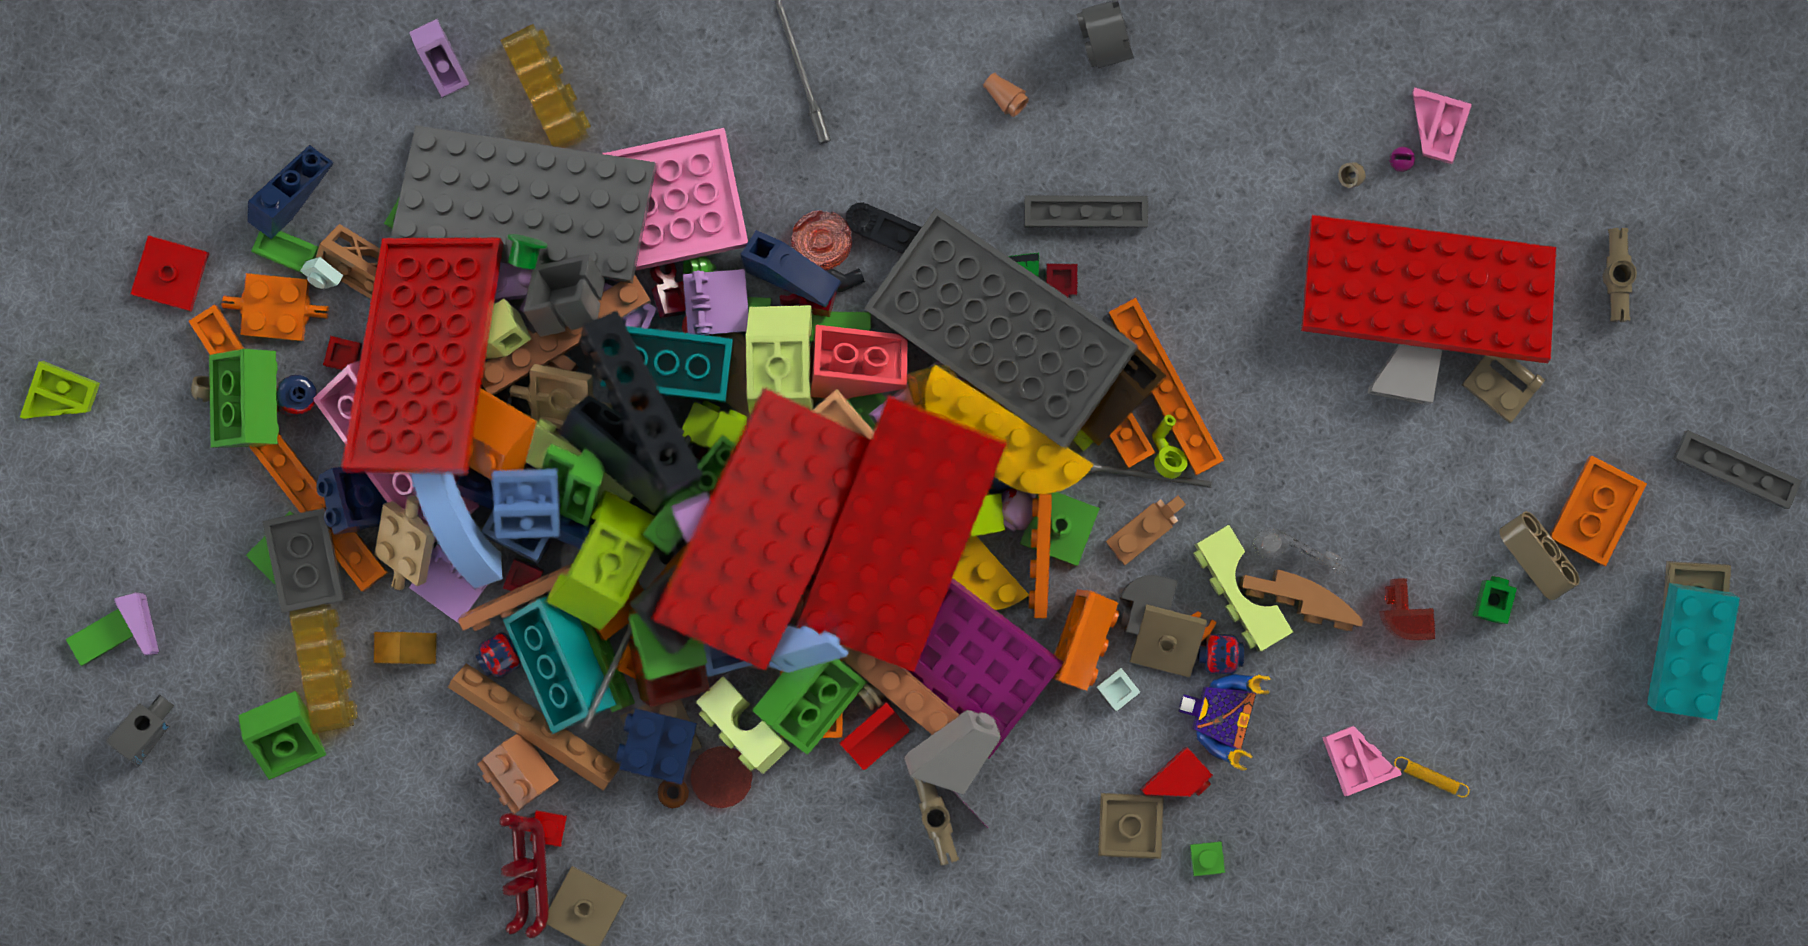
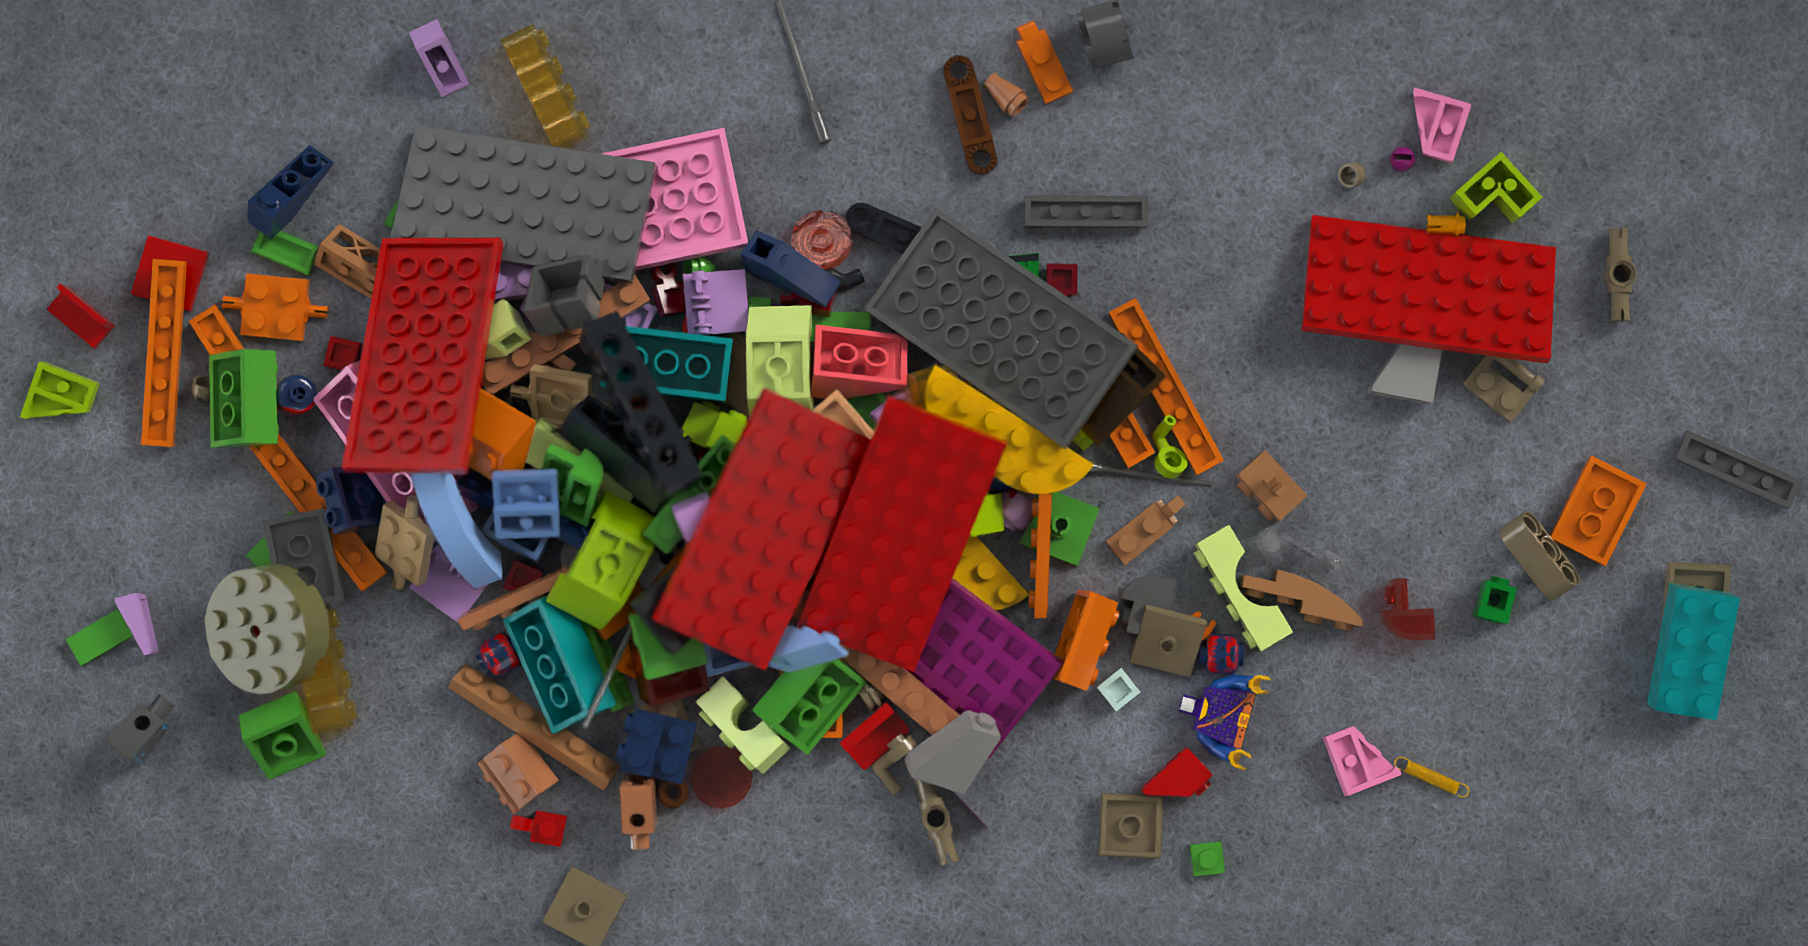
light aqua plate [300,257,344,289] -> none
pearl gold slope [374,632,437,664] -> none
dark red piece [499,813,549,939] -> none
green piece [507,234,548,269] -> none
none -> red panel [46,283,116,349]
none -> orange plate [141,259,187,447]
none -> olive piece [204,564,330,694]
none -> nougat torso [620,774,657,850]
none -> dark tan plate [873,733,918,795]
none -> reddish brown plate [943,55,997,176]
none -> orange hinge [1016,20,1073,105]
none -> medium nougat brick [1235,450,1308,522]
none -> light orange pin [1426,213,1466,237]
none -> lime brick [1449,152,1543,223]

